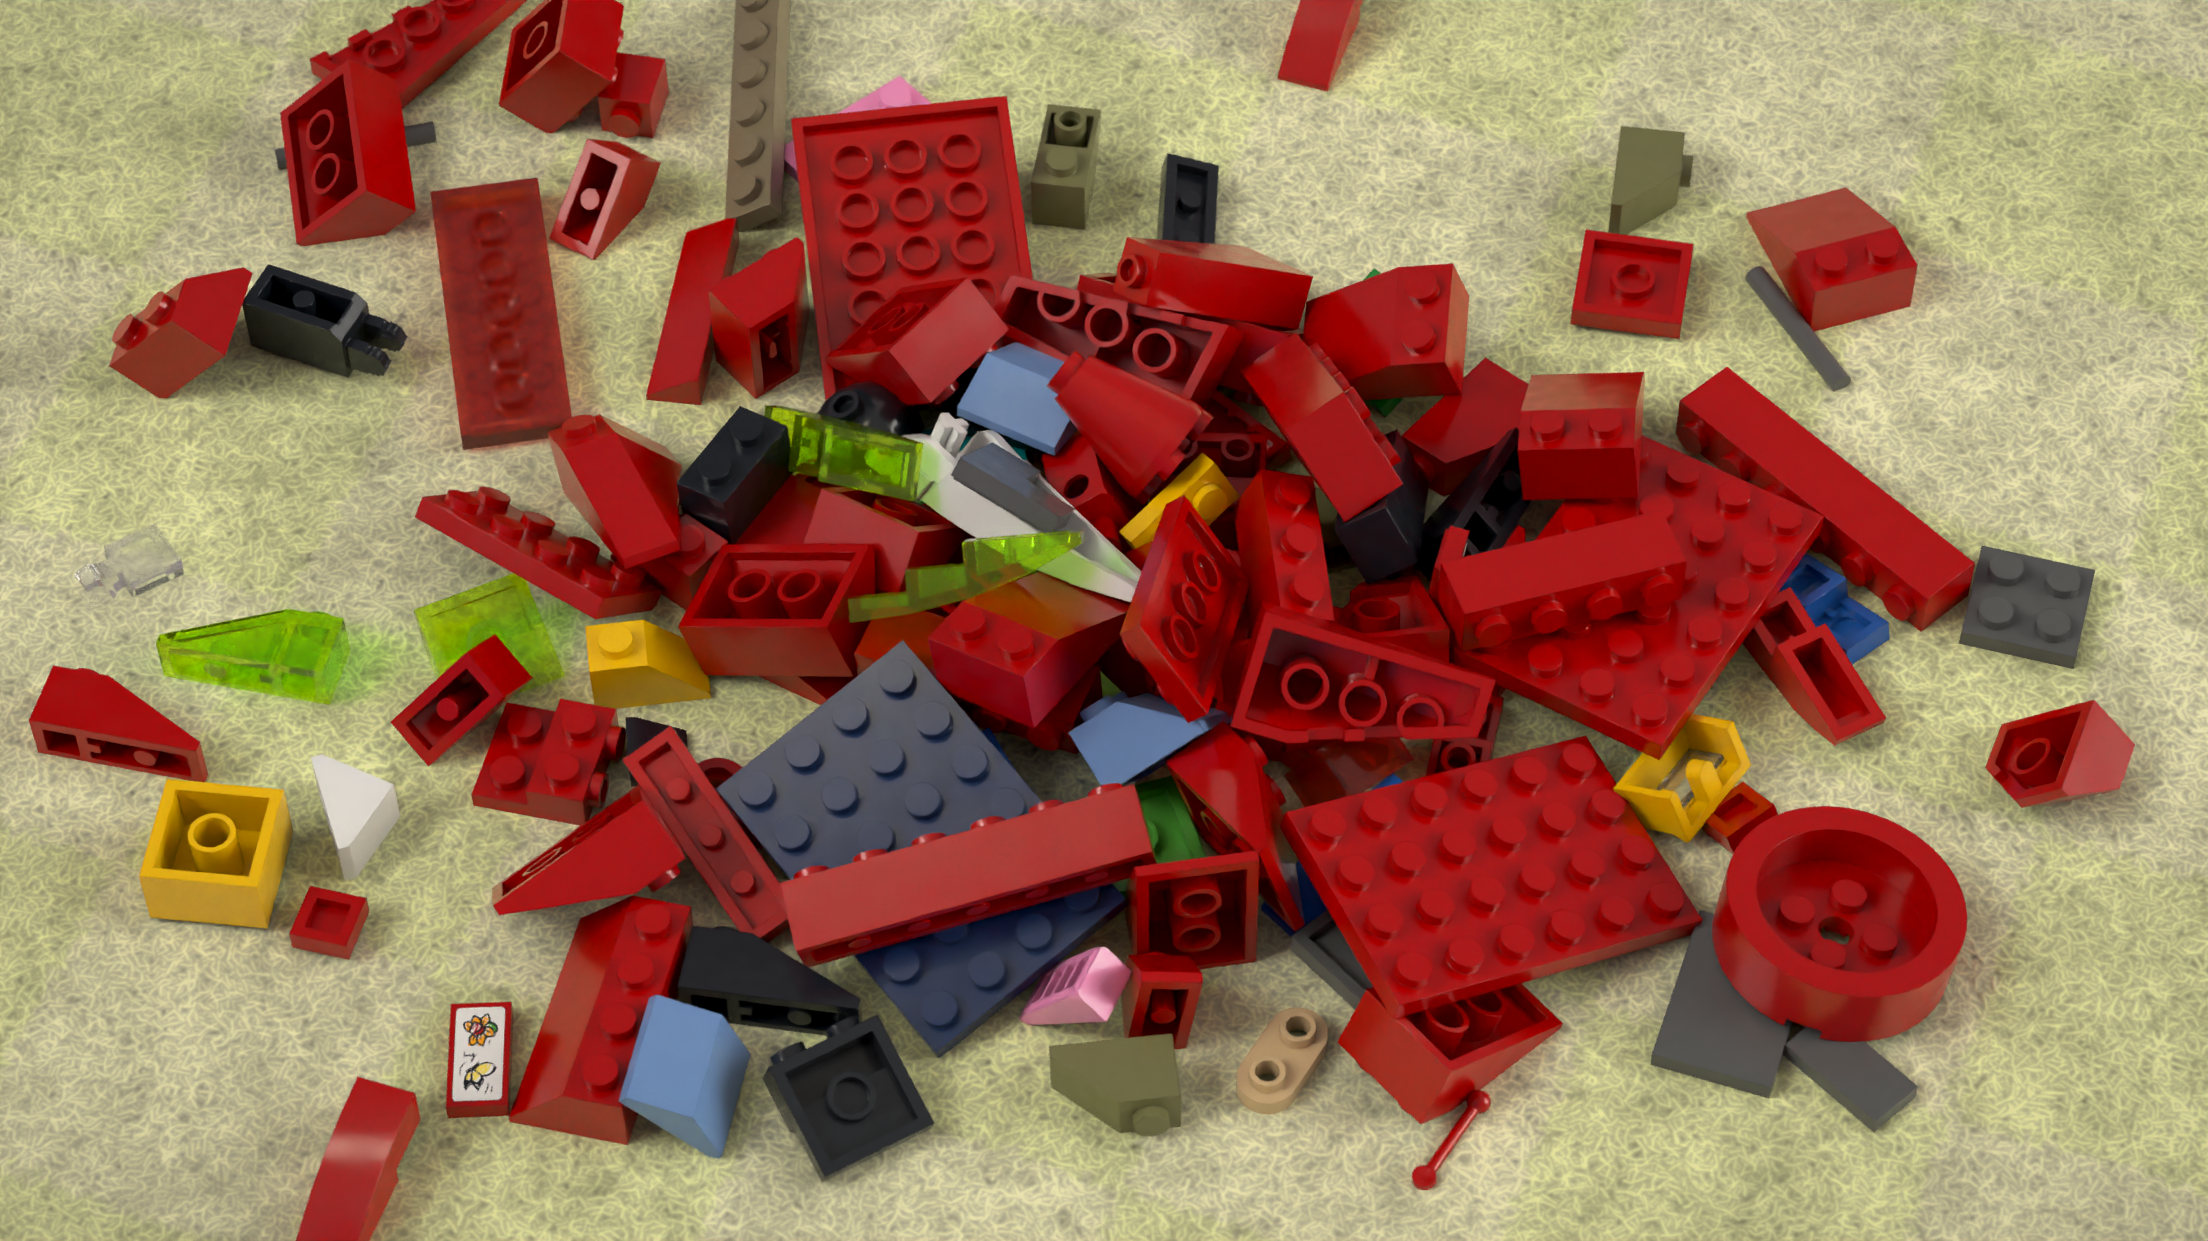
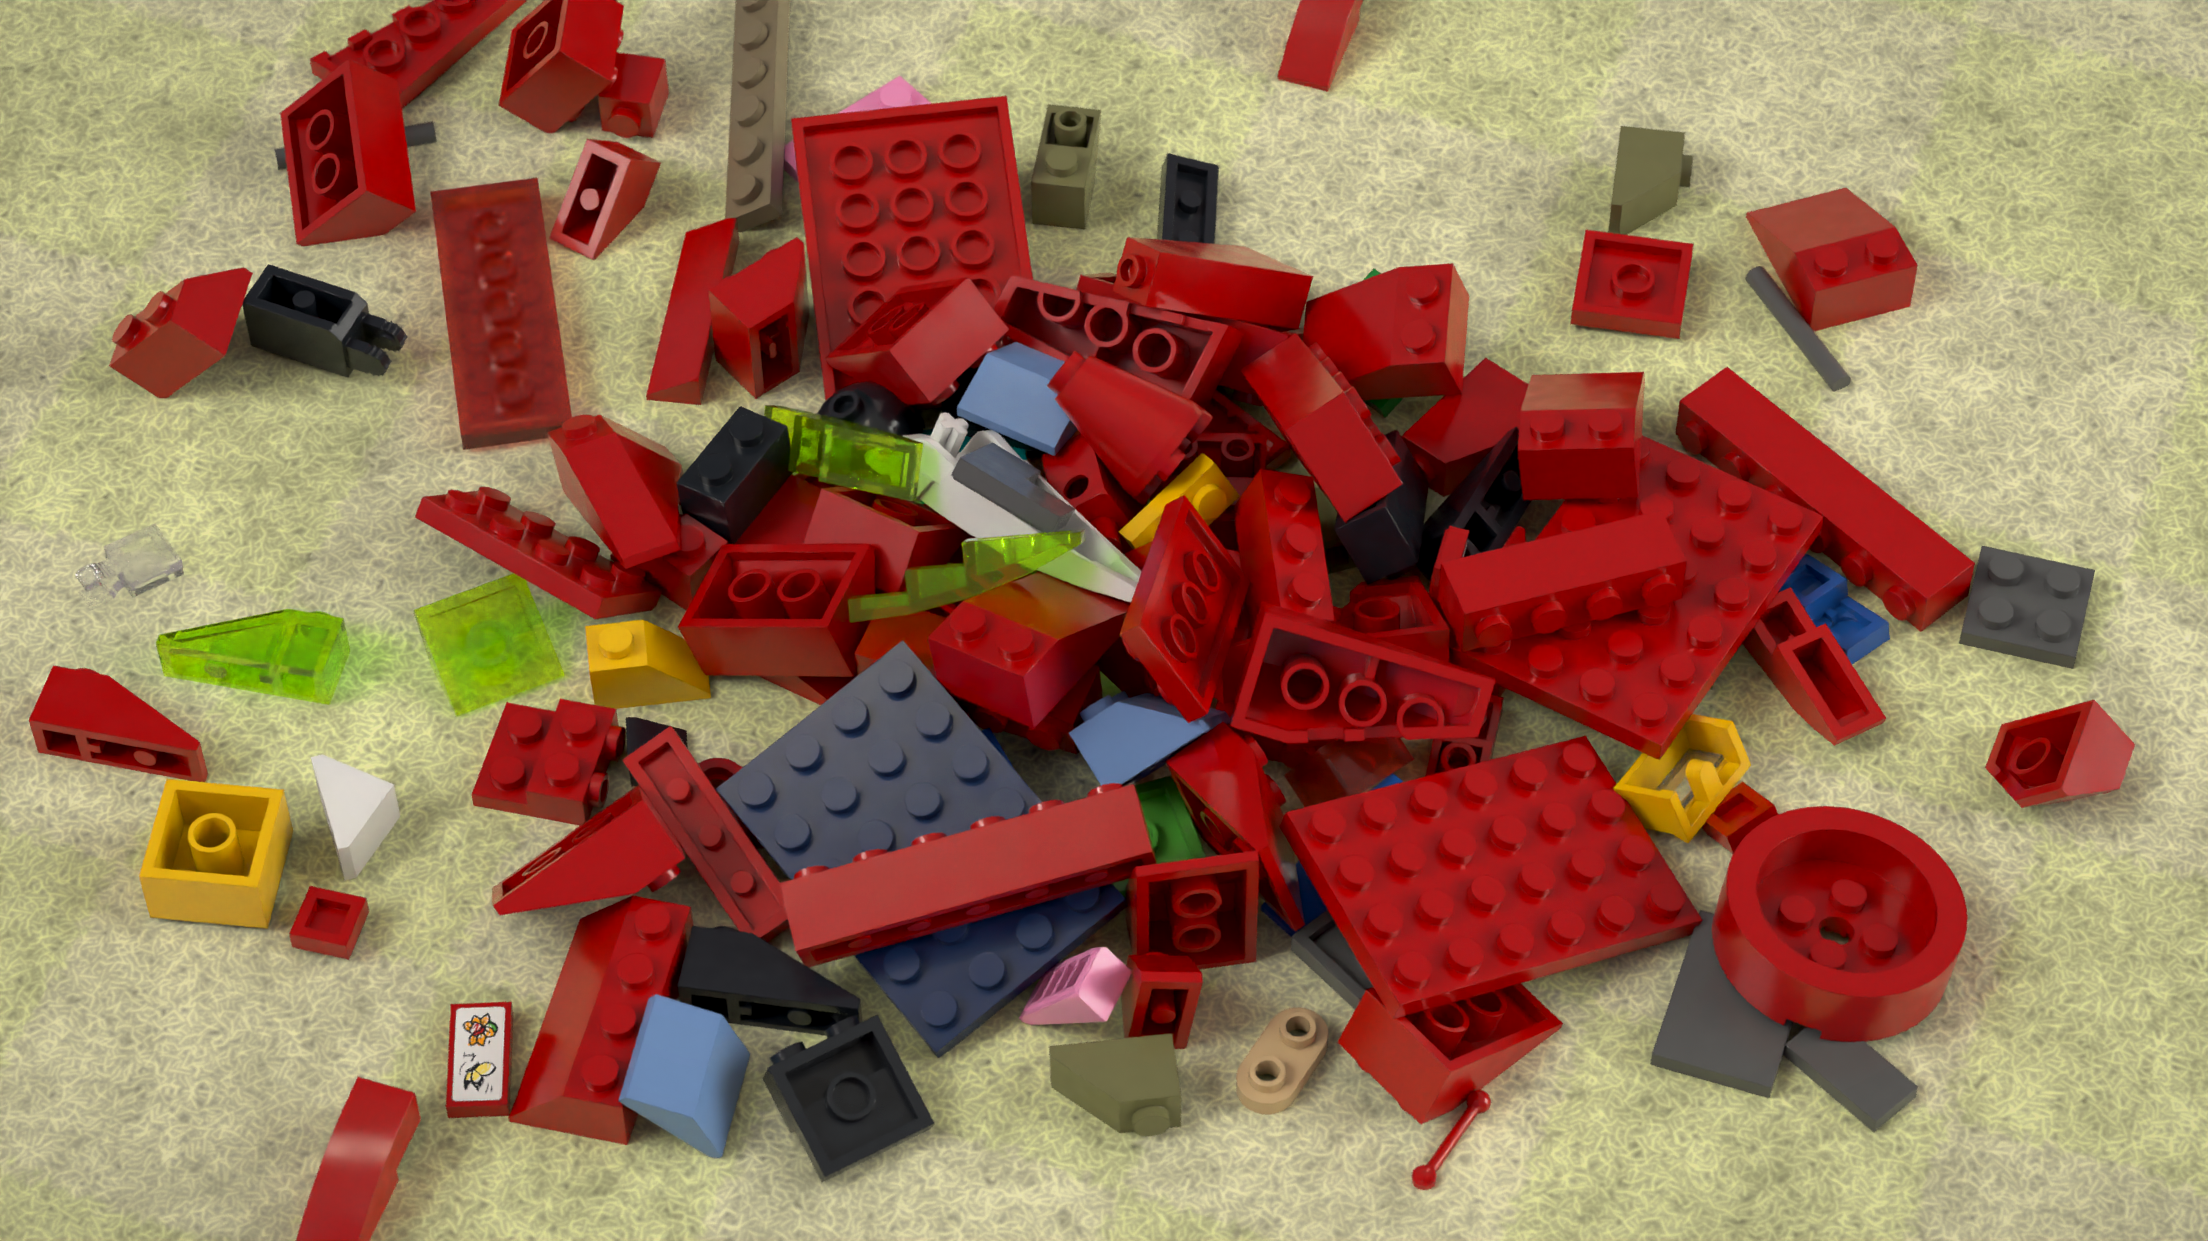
red slope [391,634,533,767] -> none

